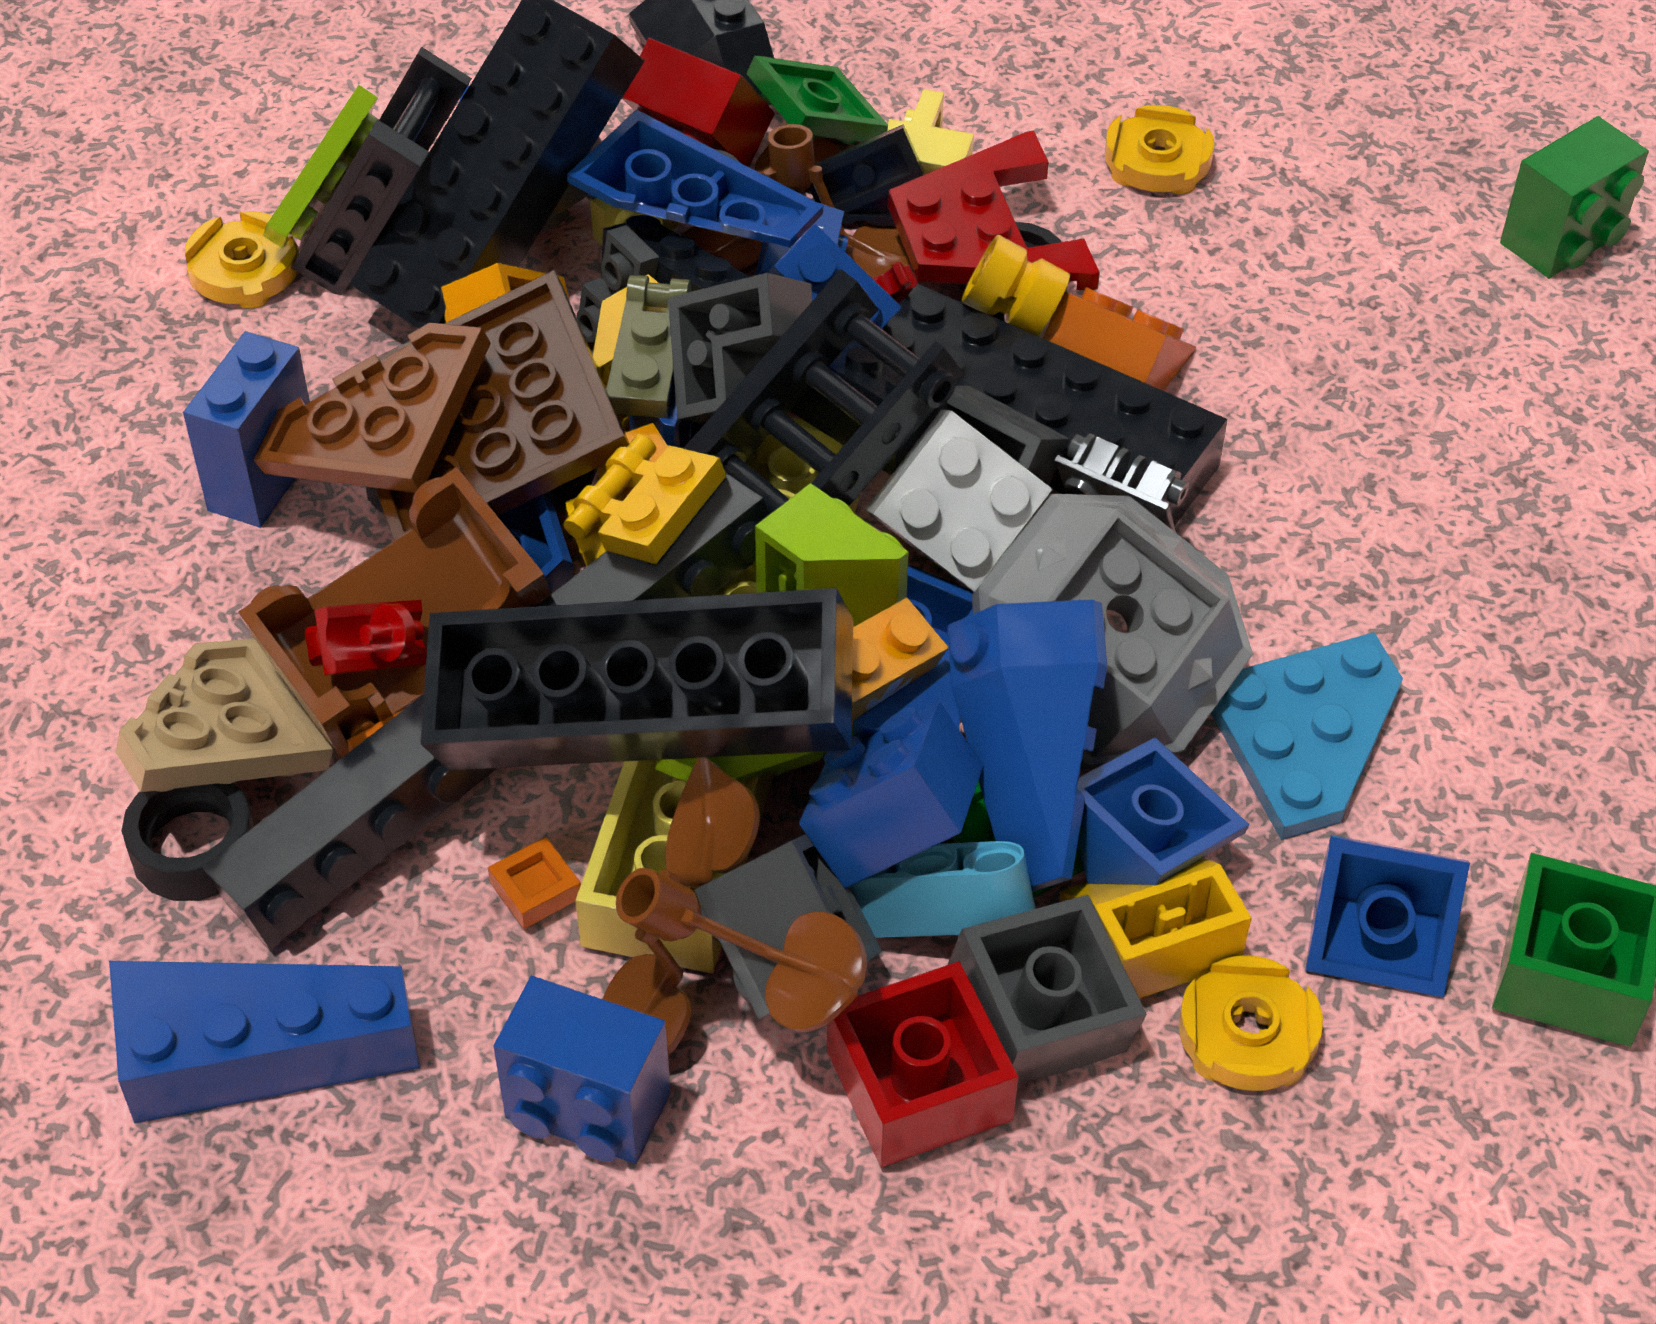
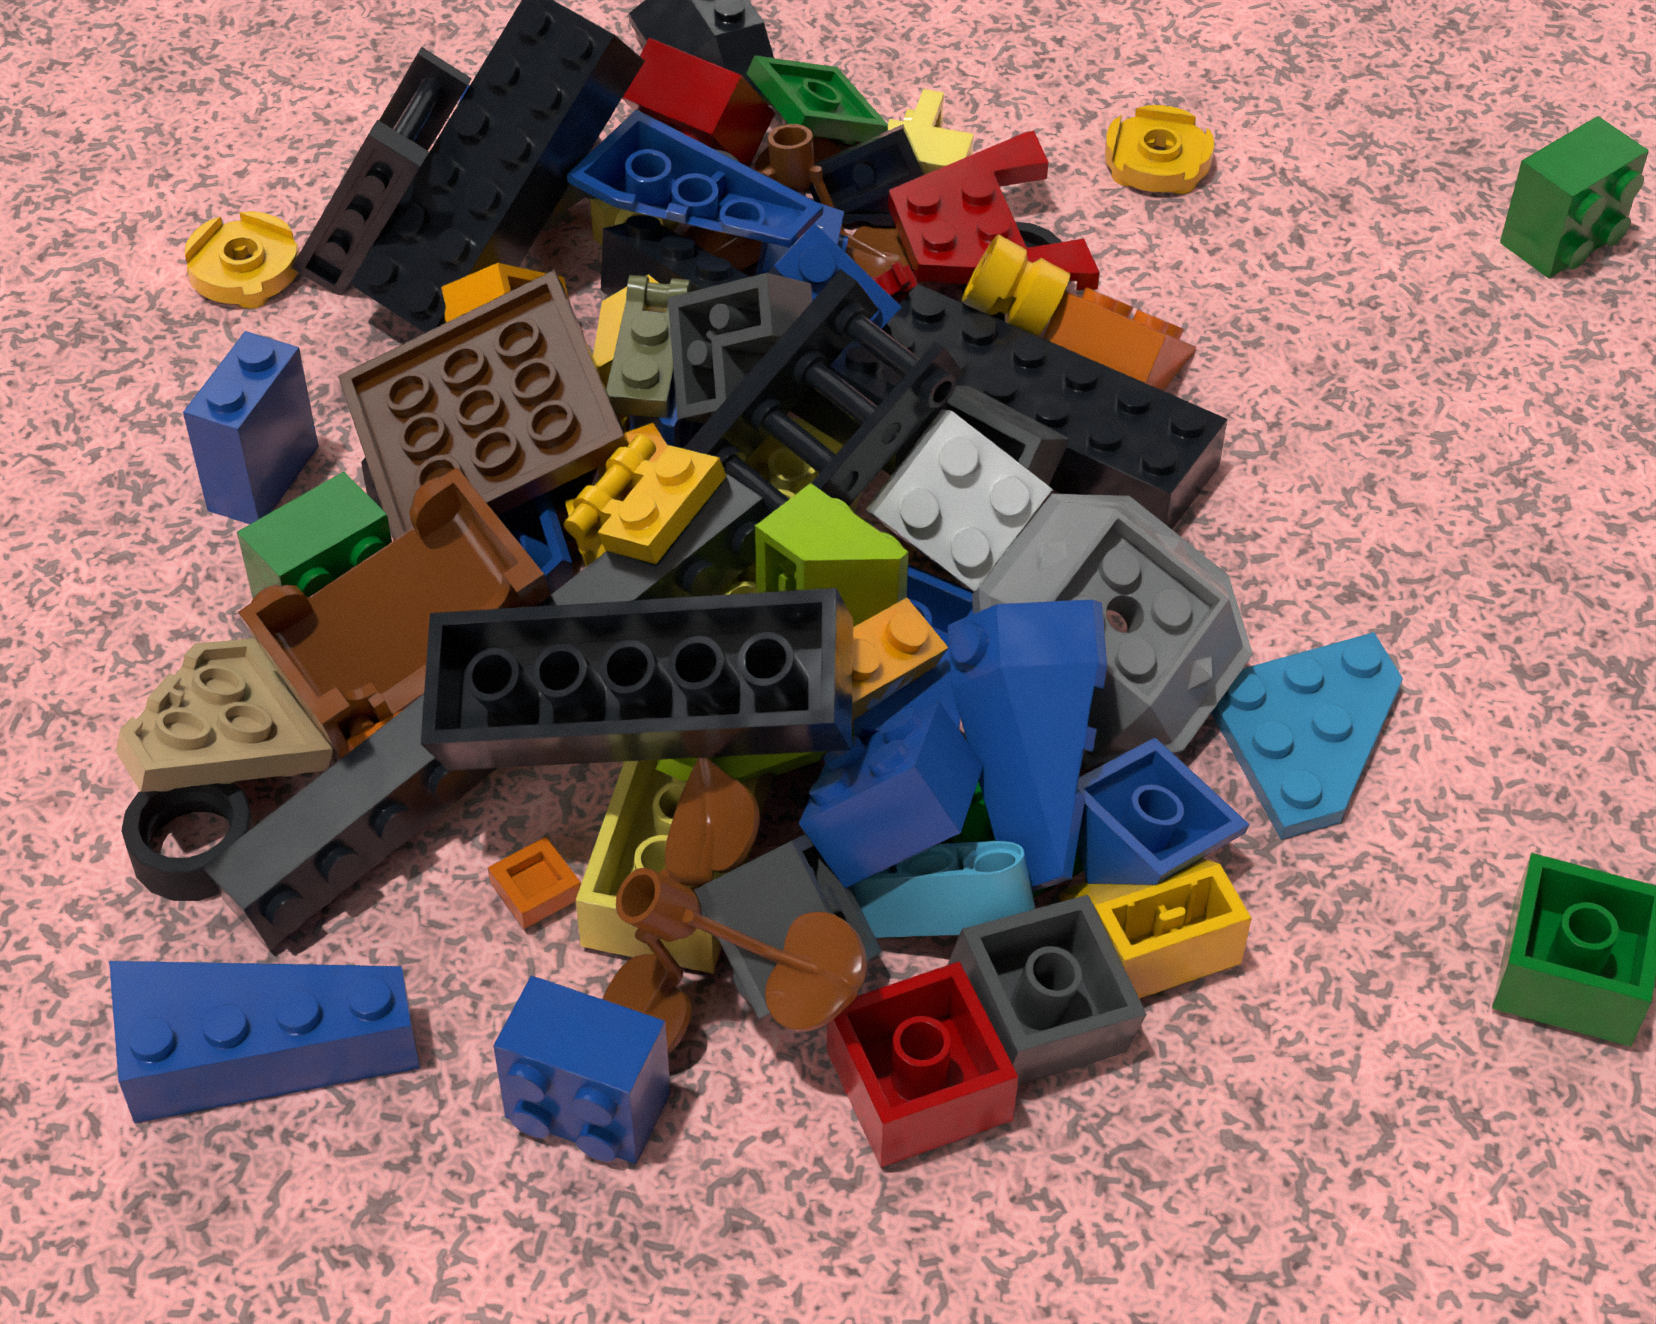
dark orange plate [253,323,491,493] -> none
lime plate [263,84,379,248] -> none
red hips [305,600,427,676] -> none
dark grey slope [576,225,659,346] -> none
dark grey hinge [1055,433,1189,533] -> none
yellow plate [1179,955,1323,1091] -> none
blue slope [1306,835,1470,997] -> none
none -> green brick [237,471,392,598]

